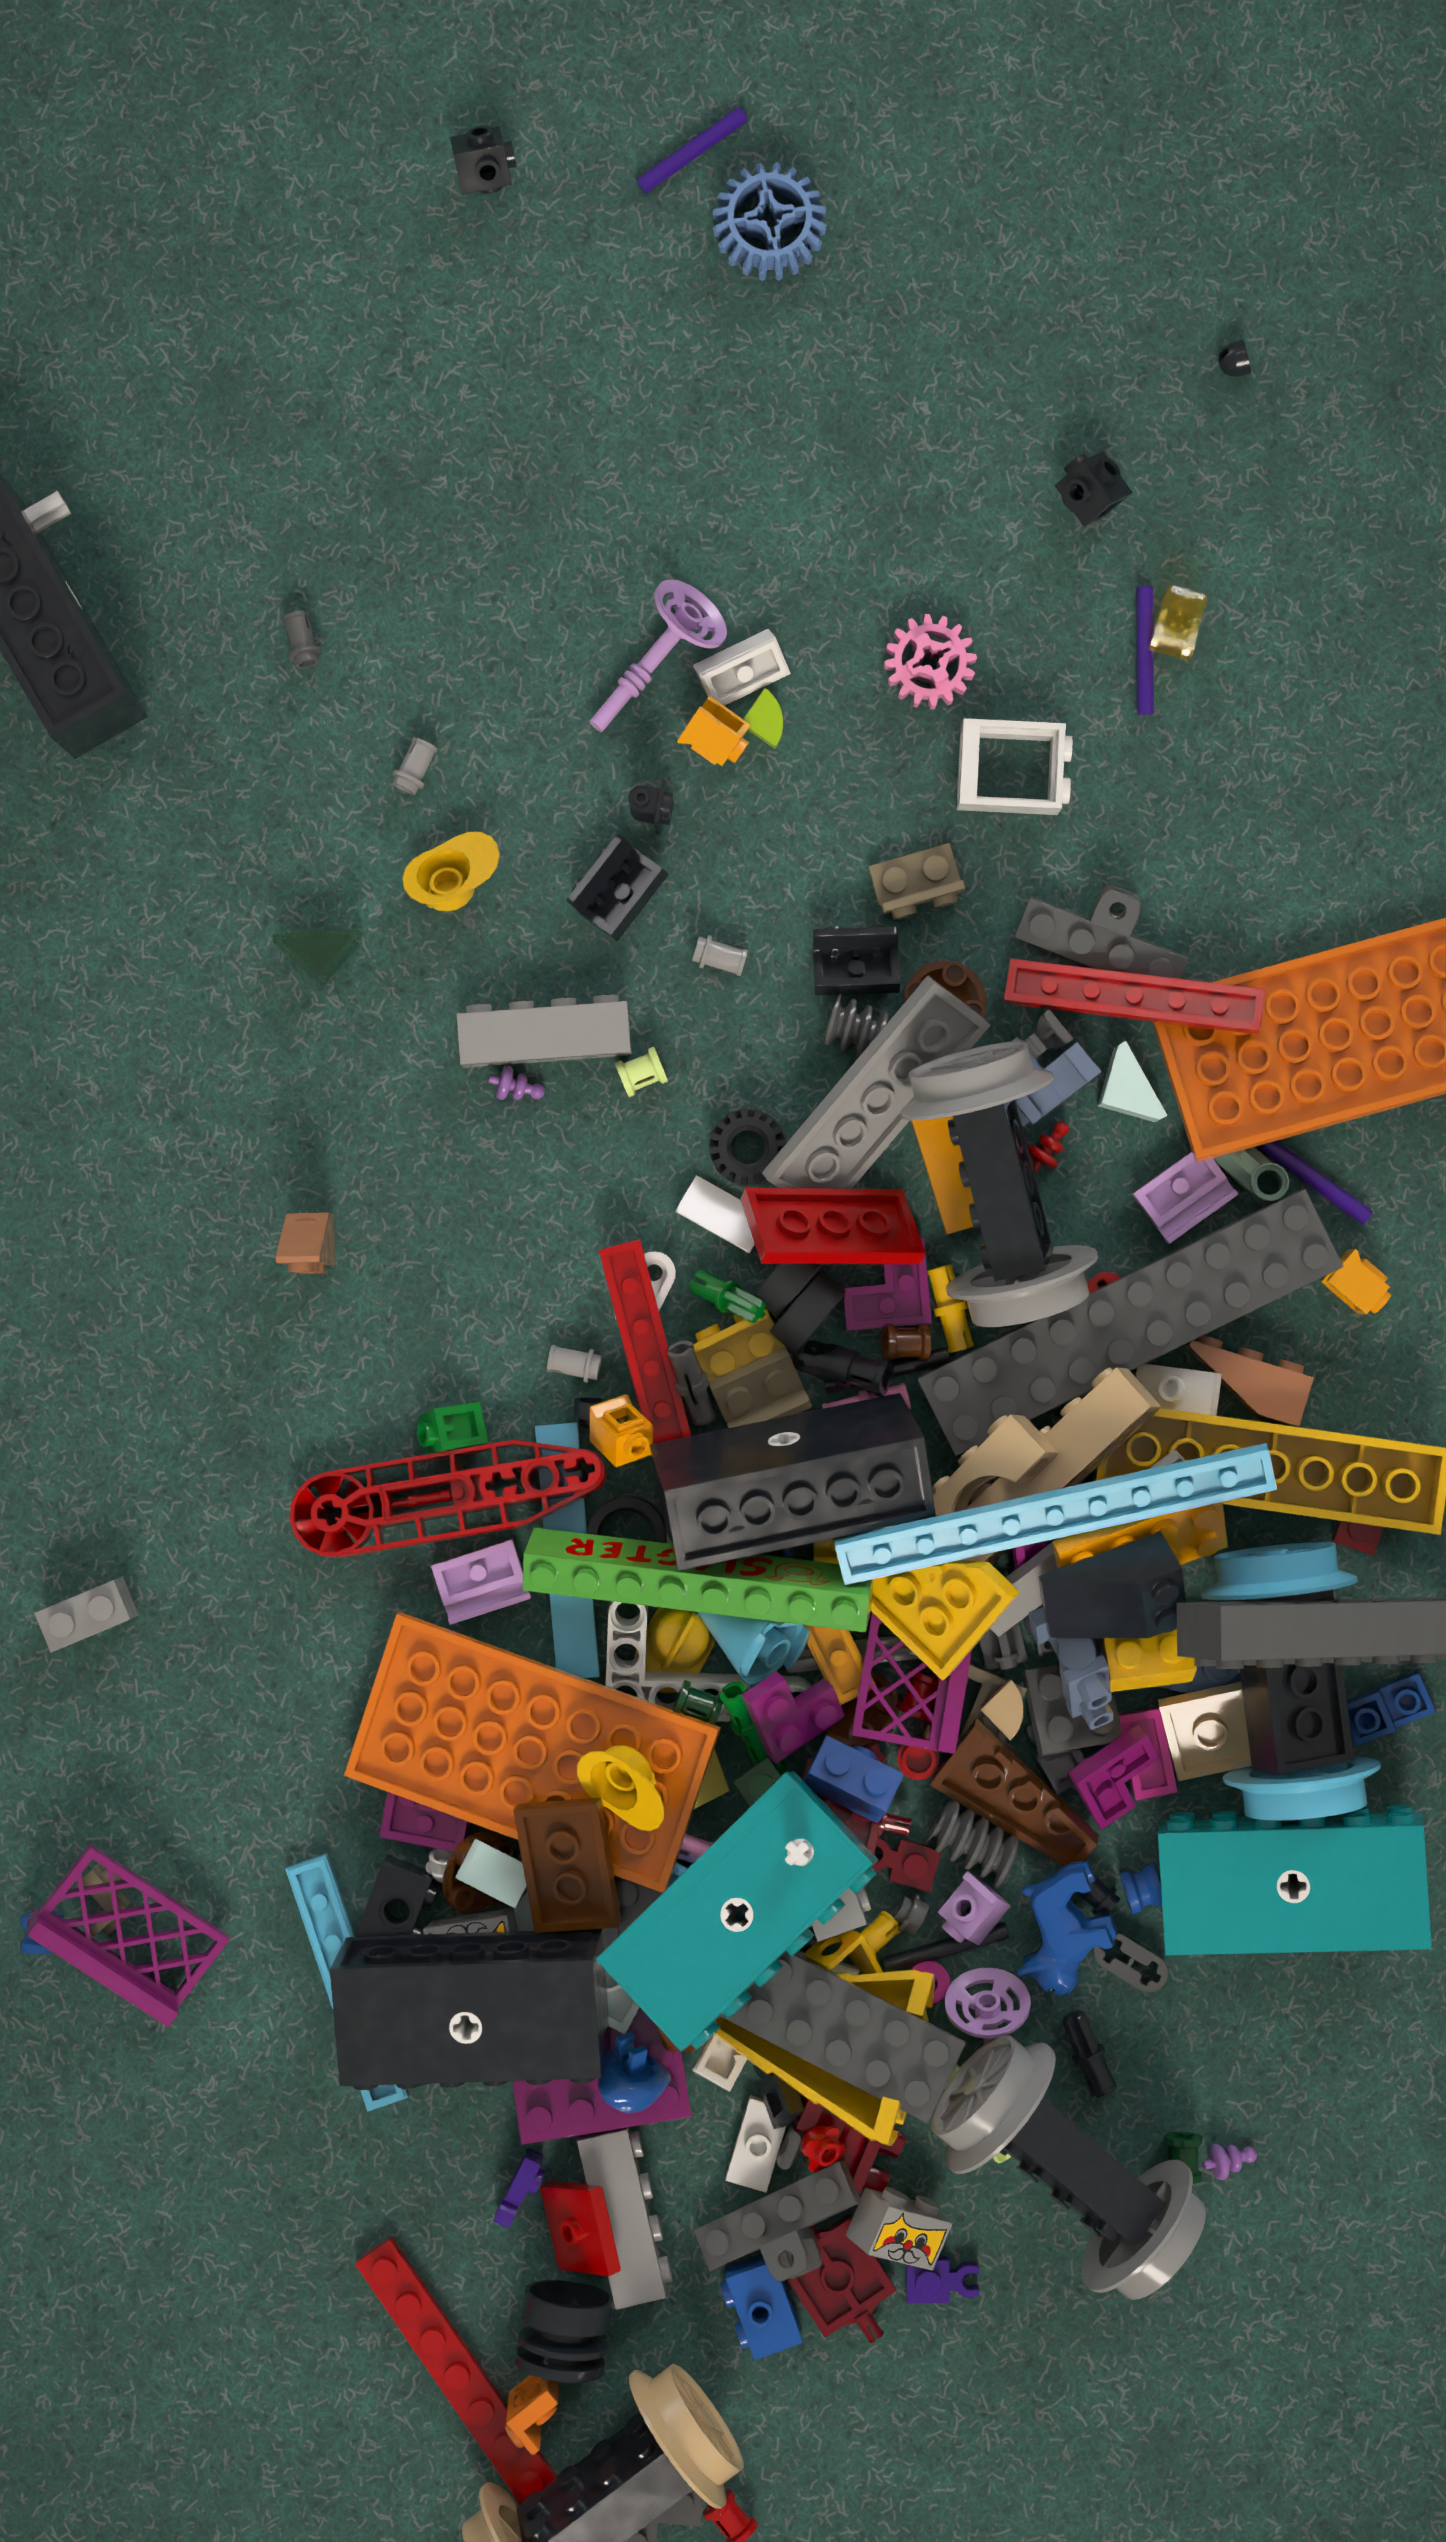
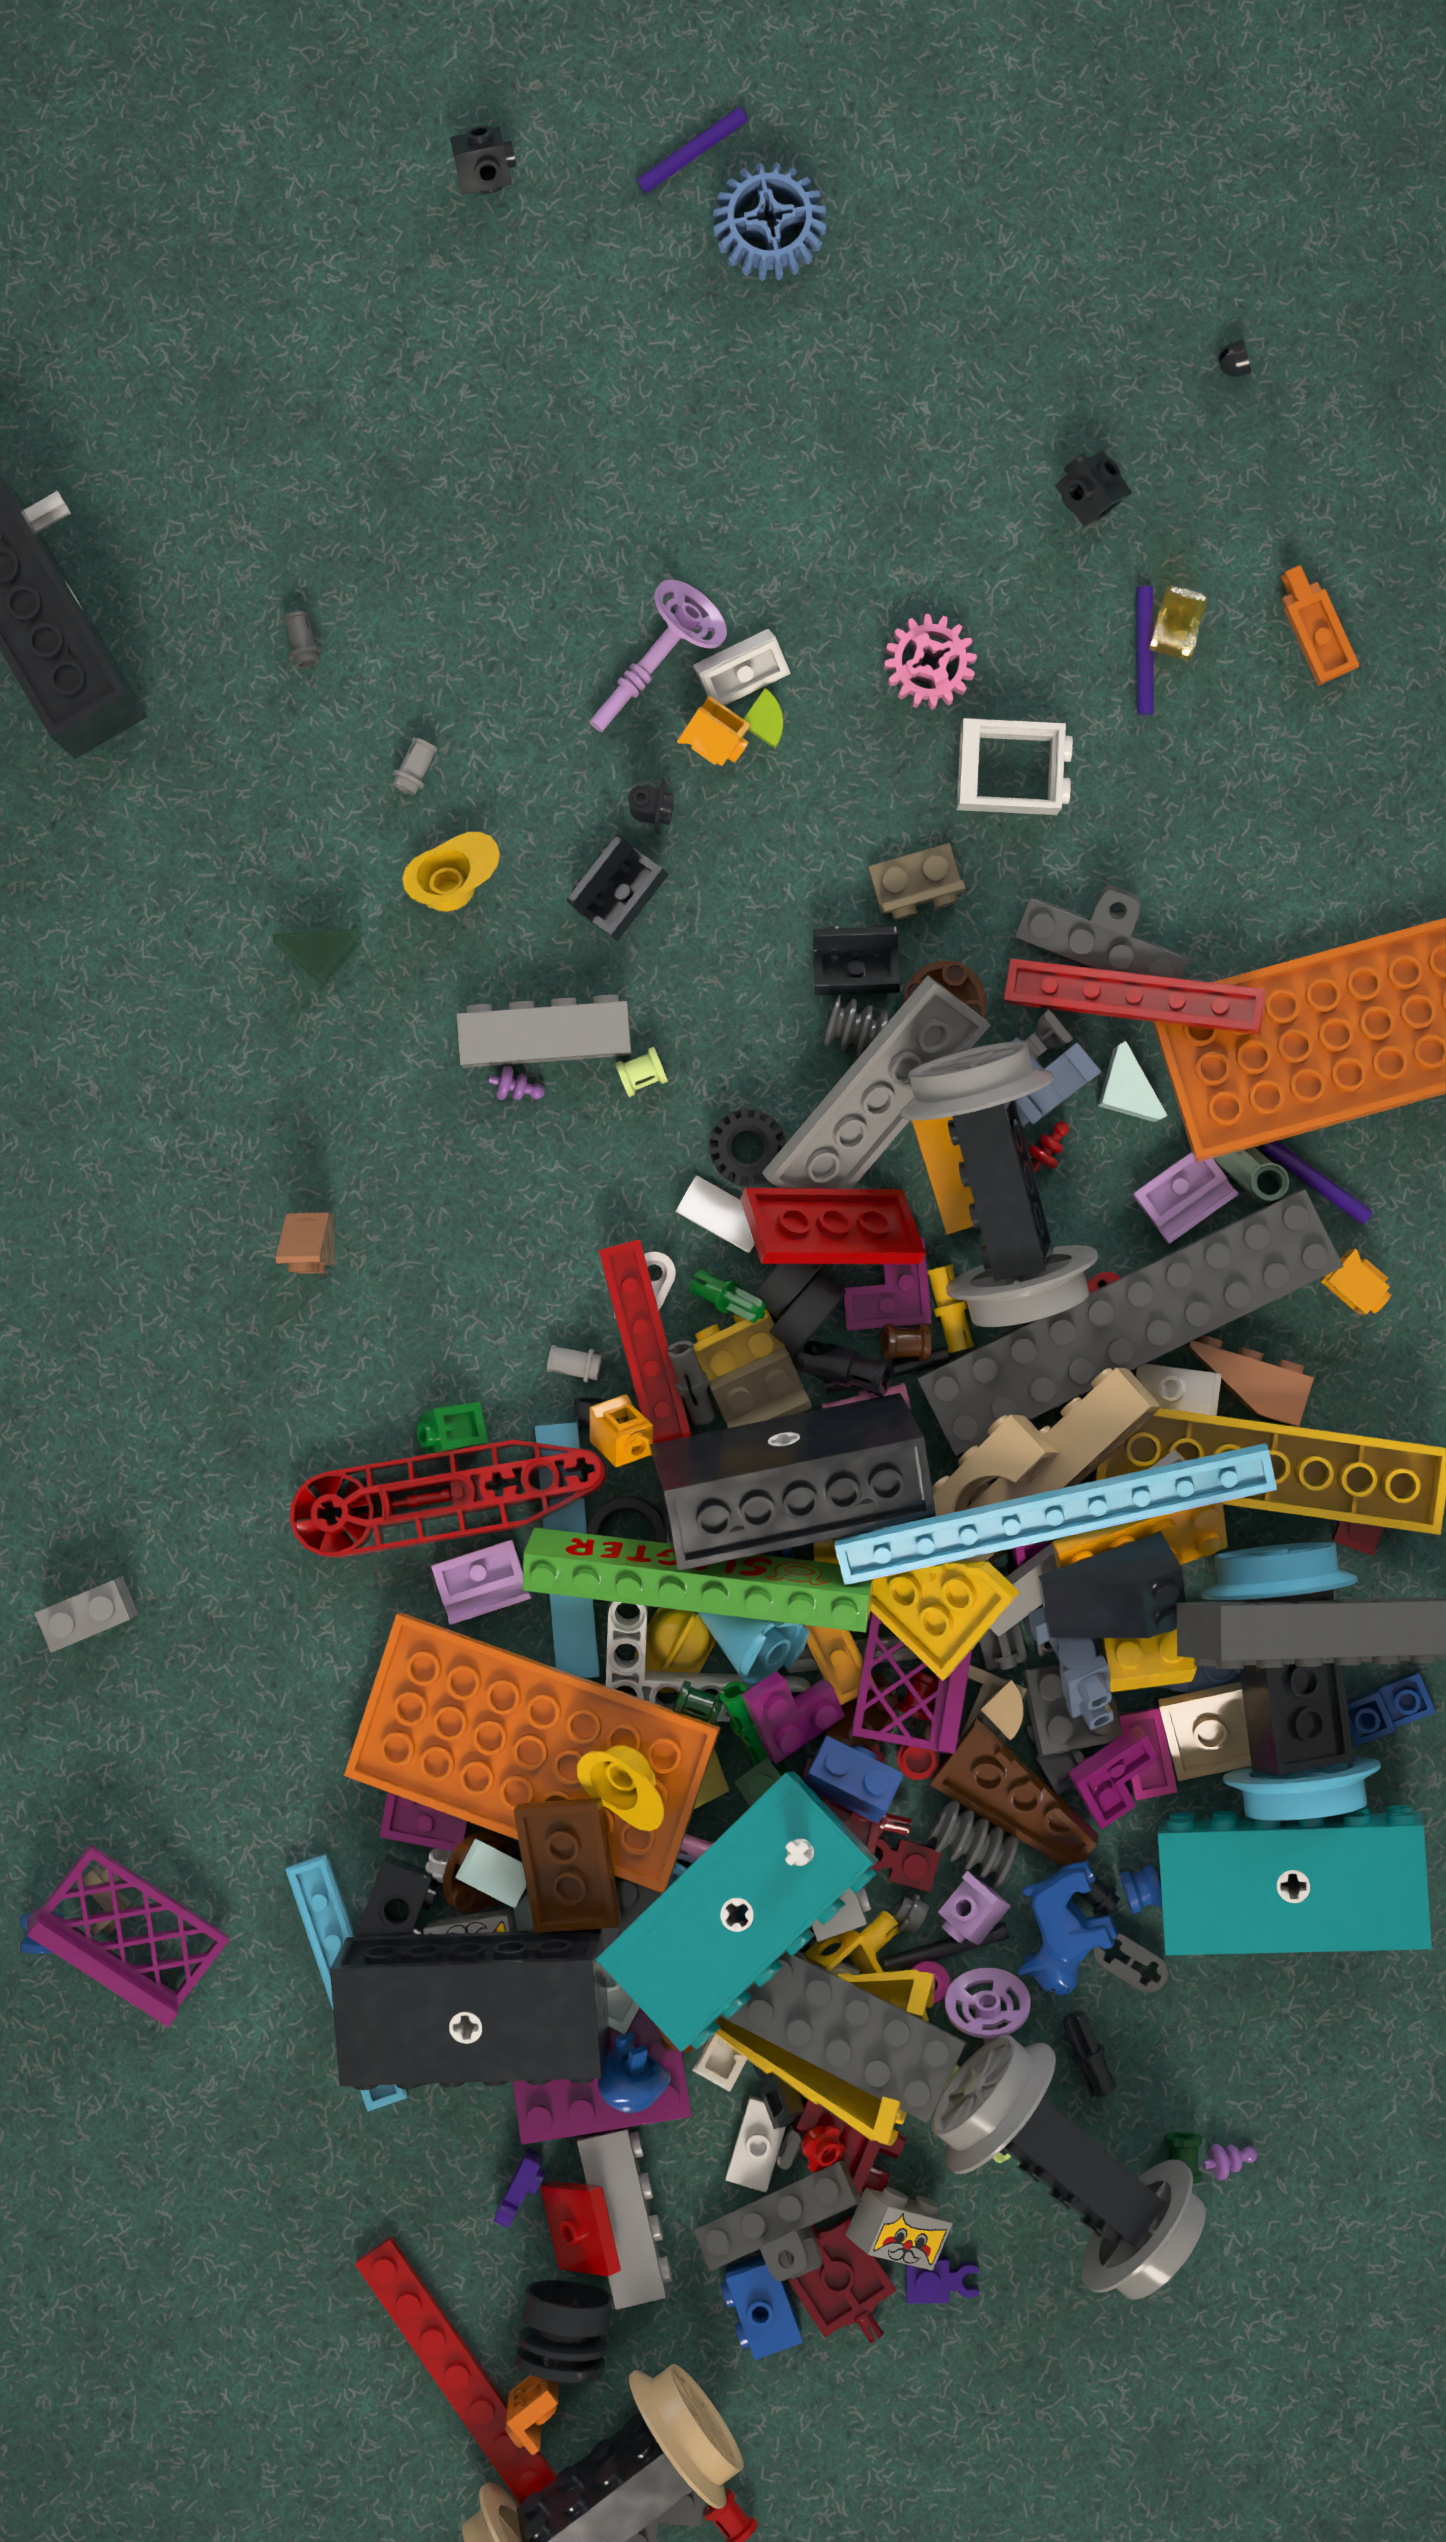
light grey pin [692,935,748,976] -> none
none -> orange hinge [1281,565,1359,686]

